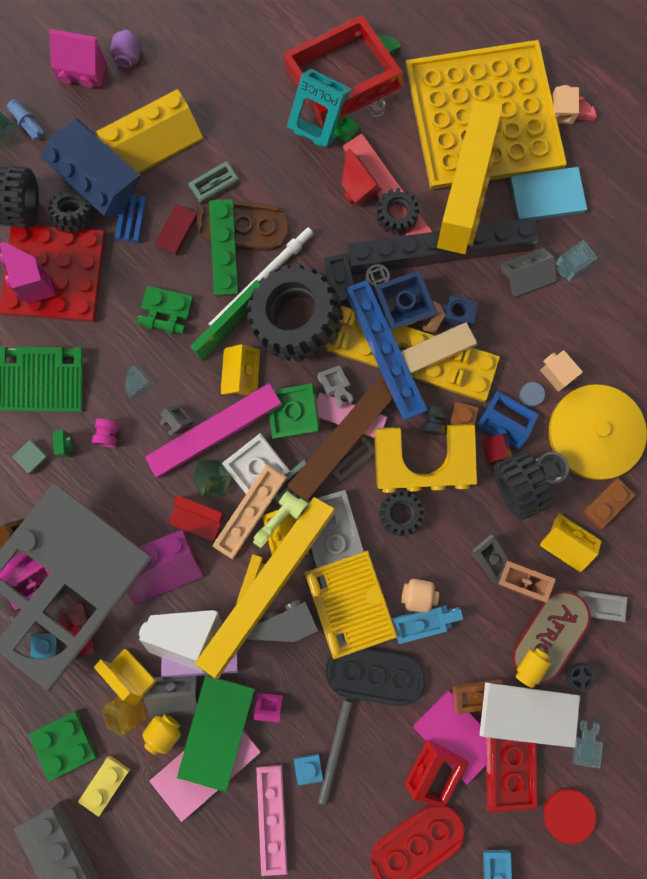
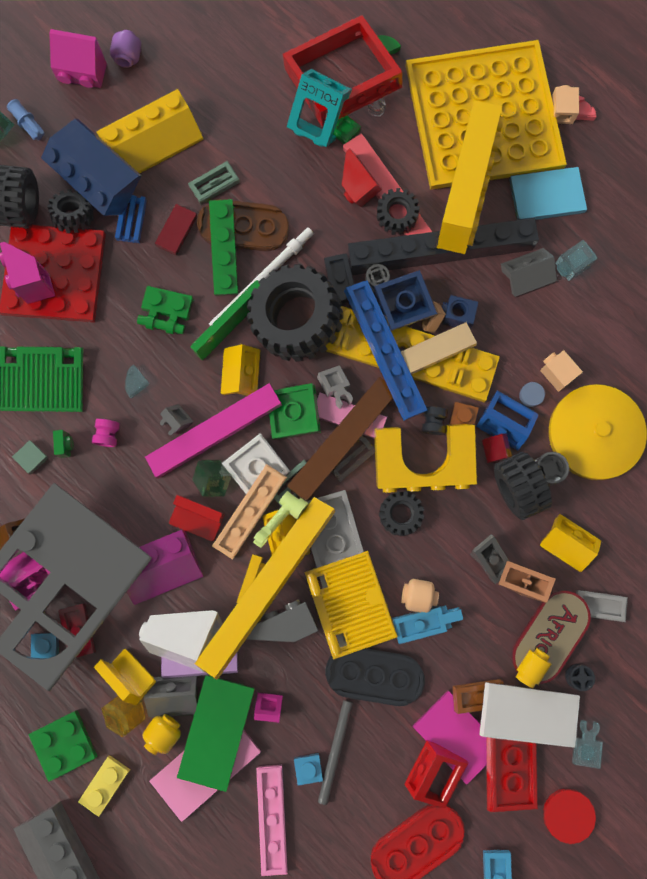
dark orange plate [582,478,635,530] -> none

